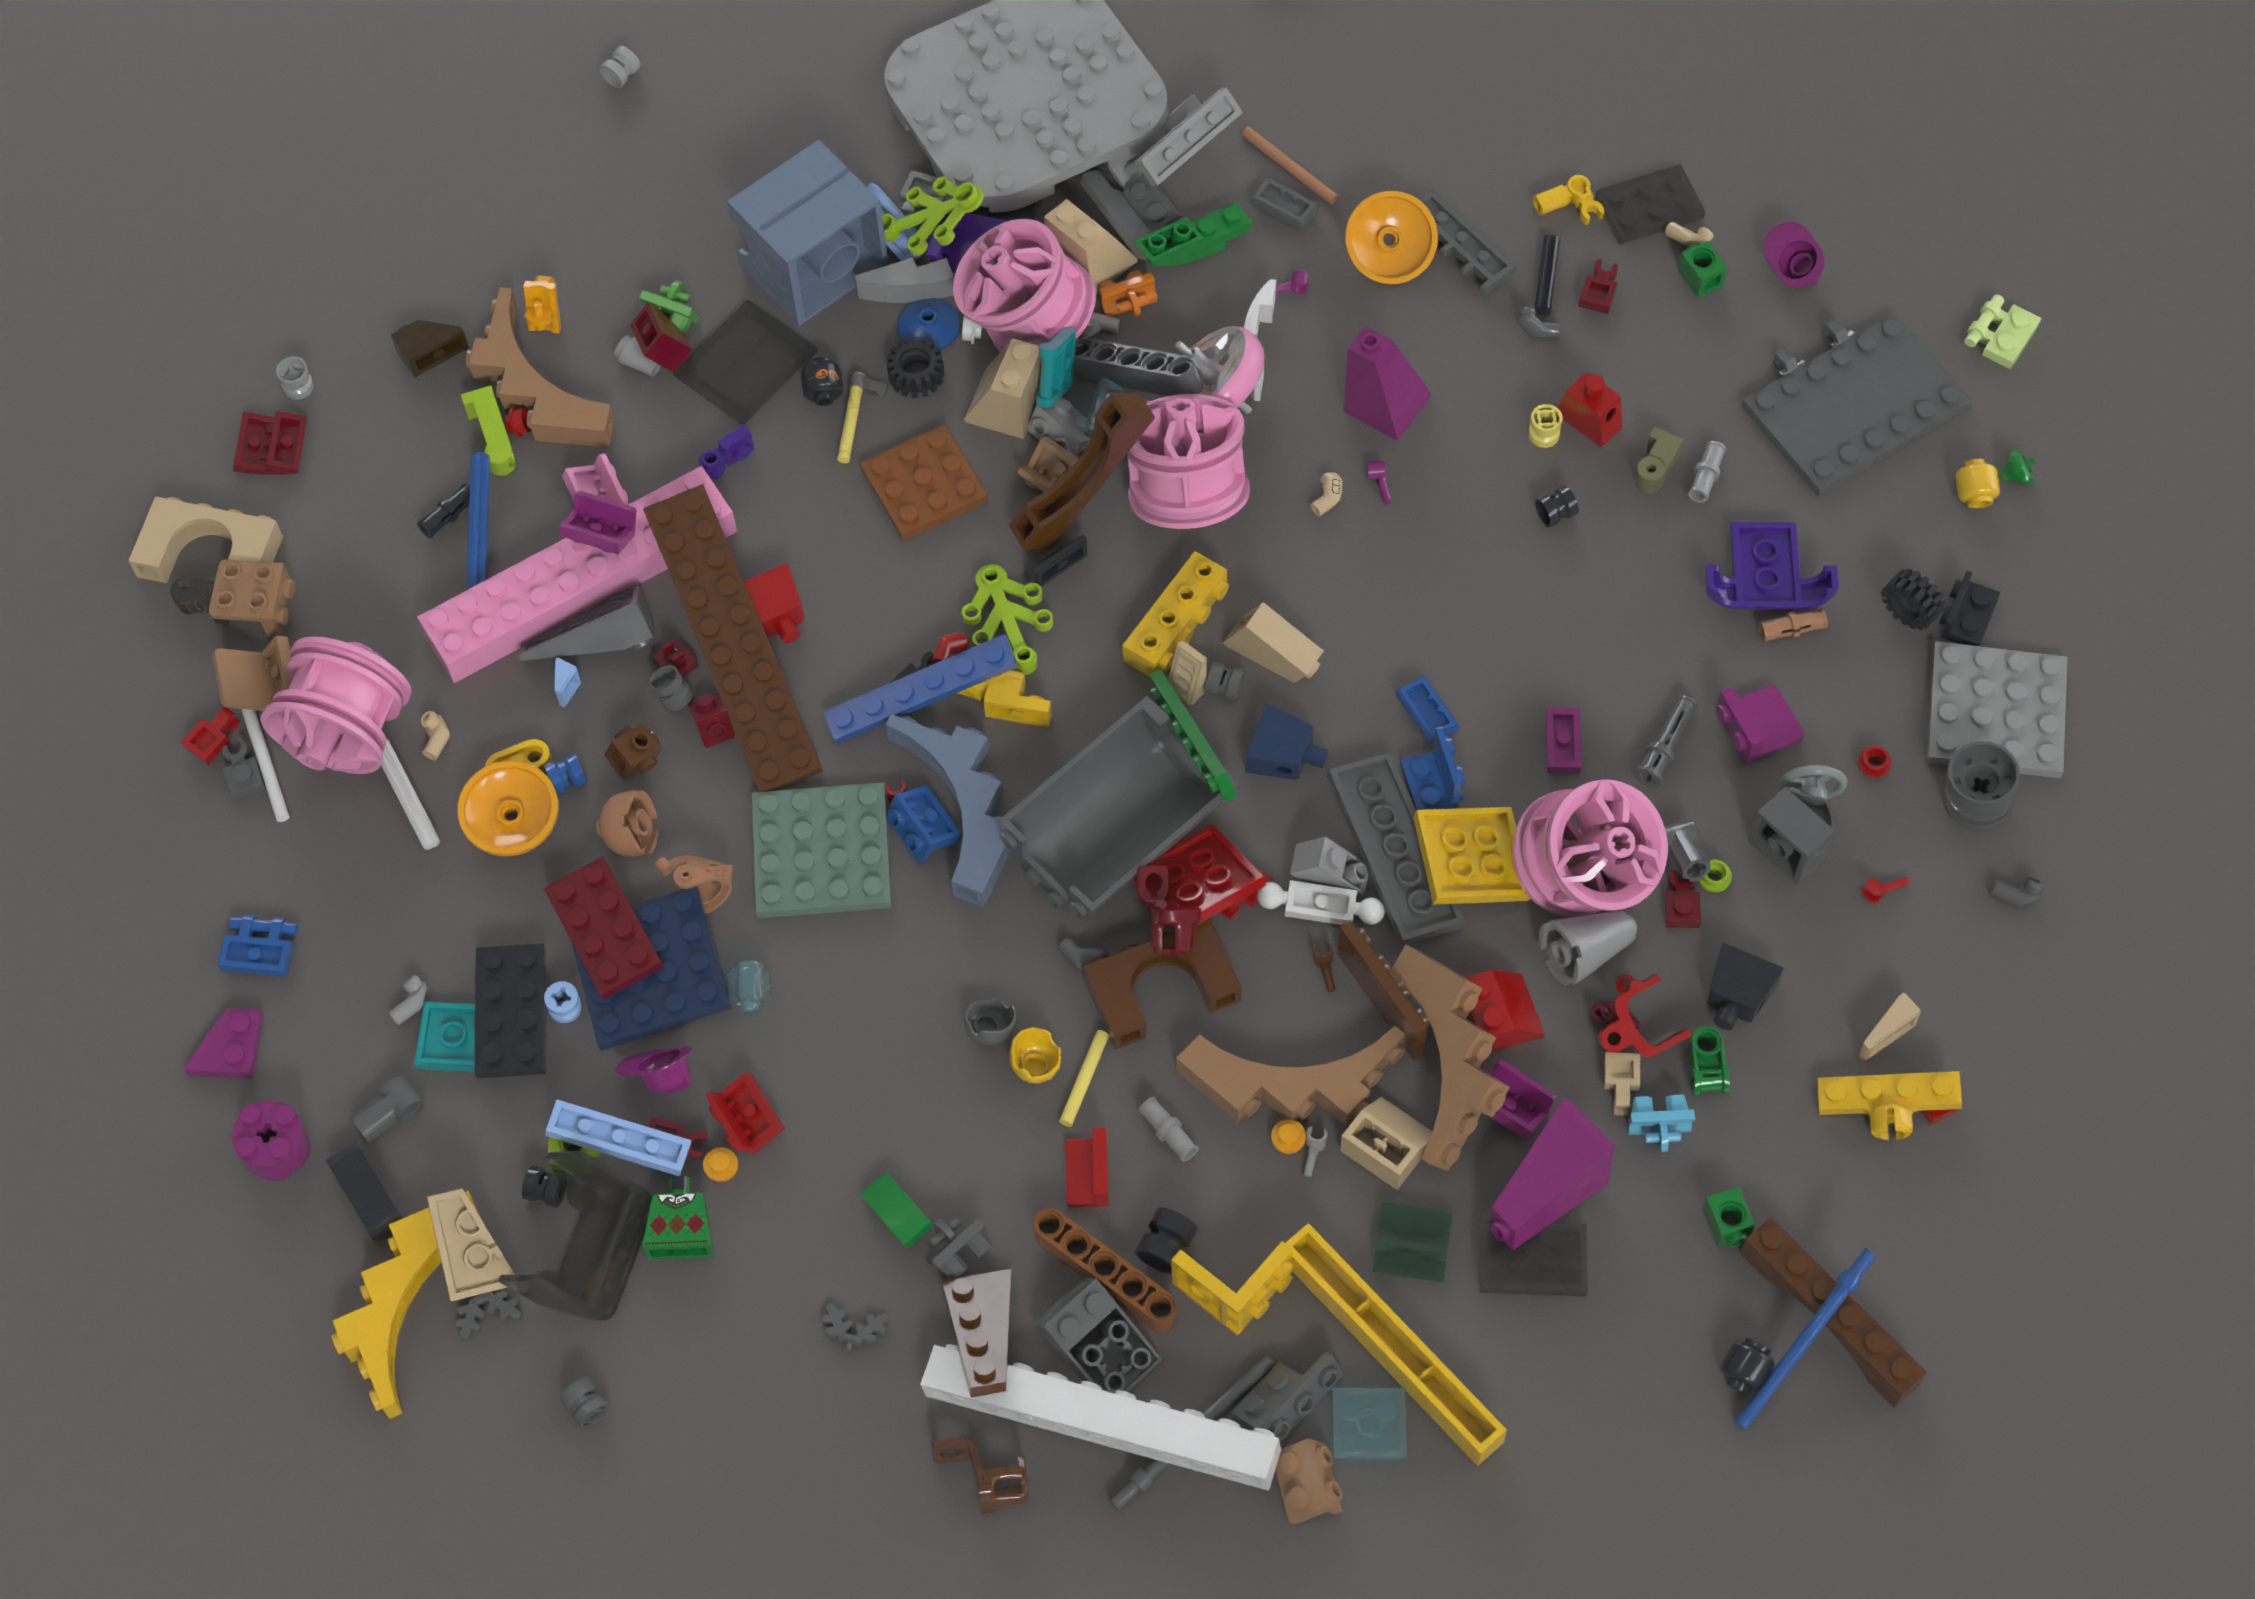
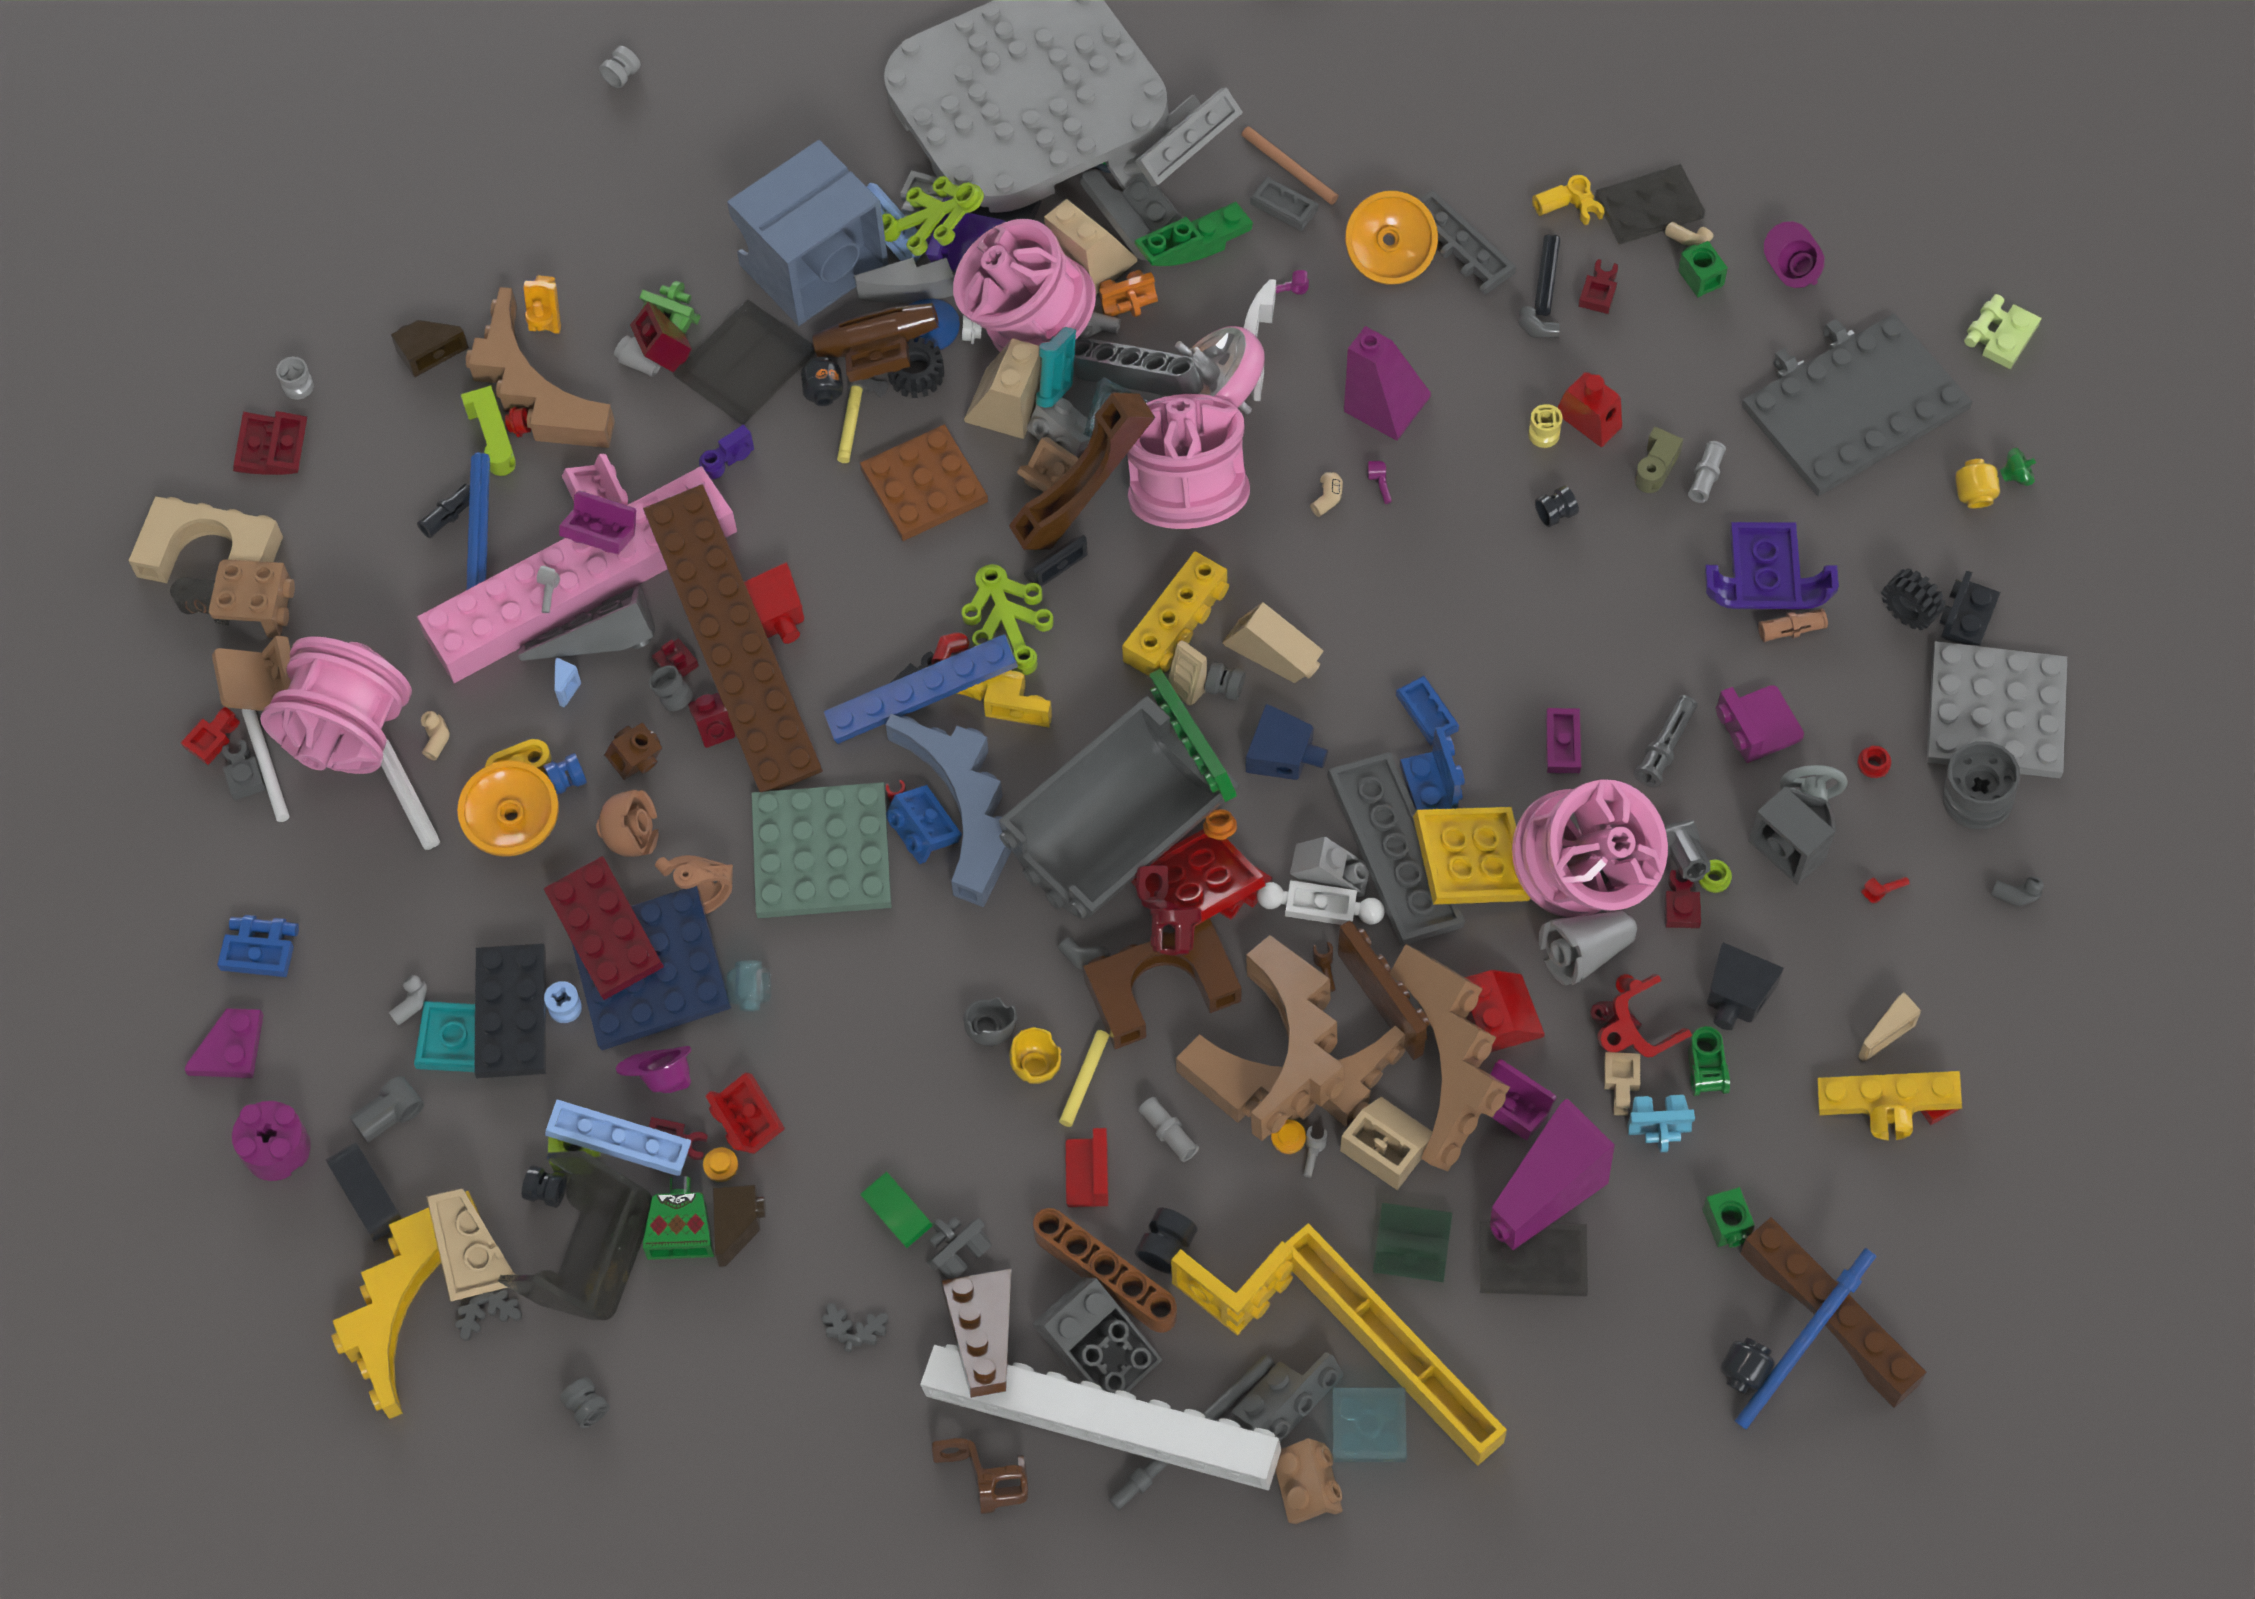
none -> light grey hand [537,566,560,613]
none -> dark brown slope [713,1185,766,1267]
none -> reddish brown plate [812,303,939,382]
none -> orange plate [1203,809,1237,840]
none -> medium nougat arch [1246,935,1345,1141]

